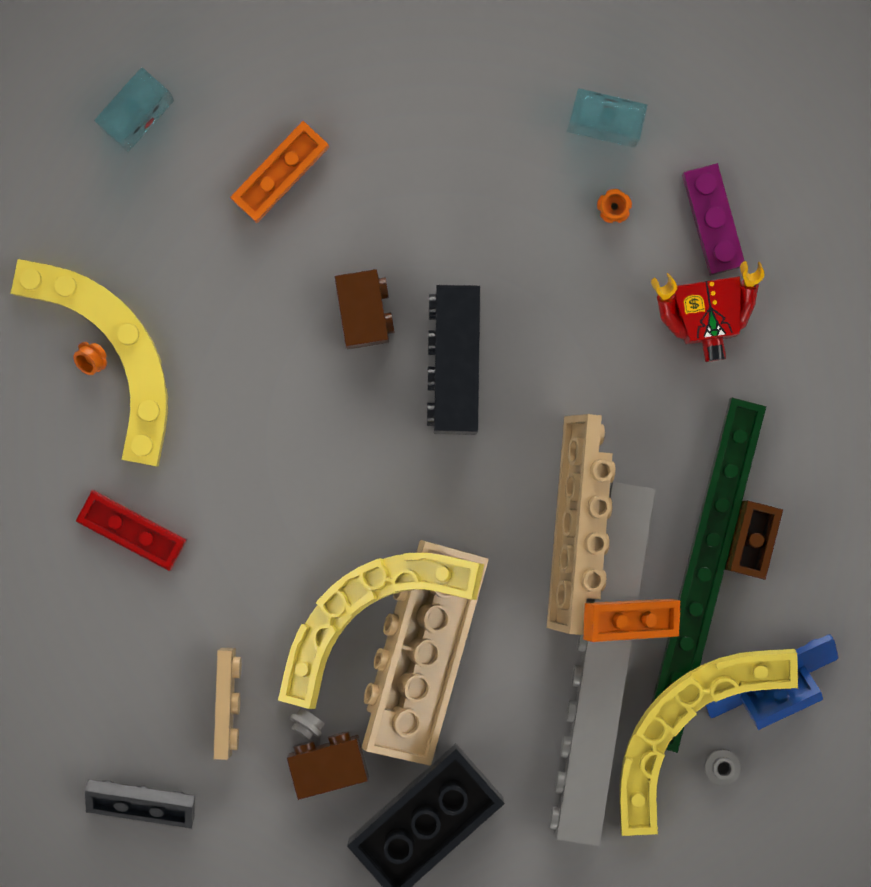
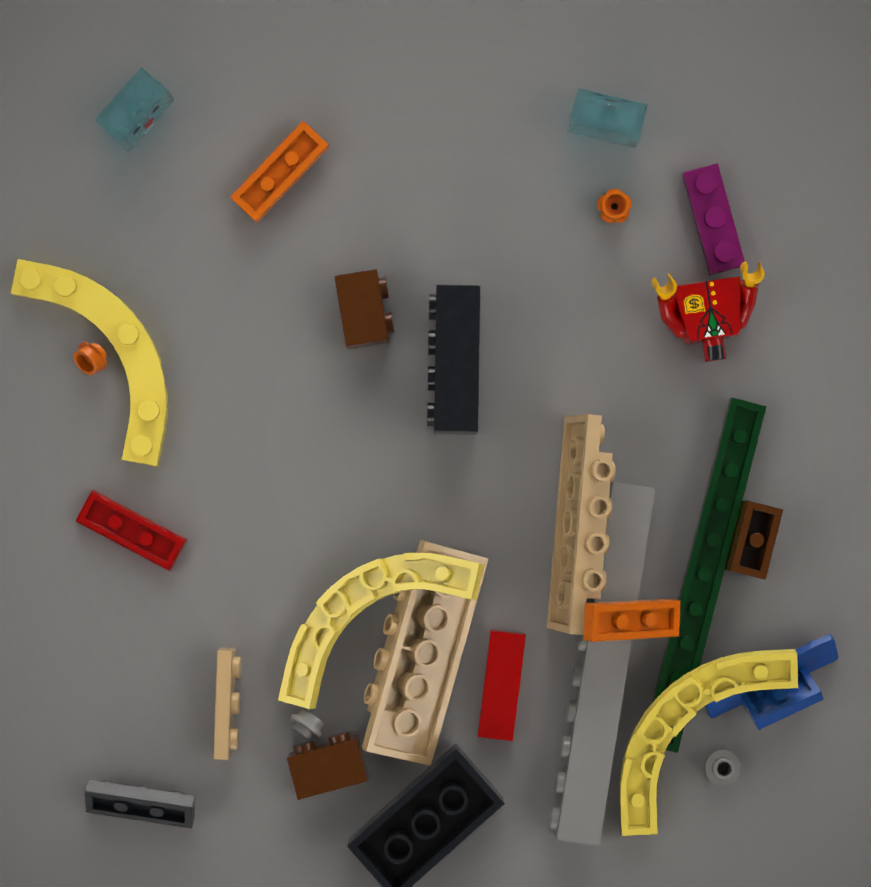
none -> red tile [477,629,526,741]

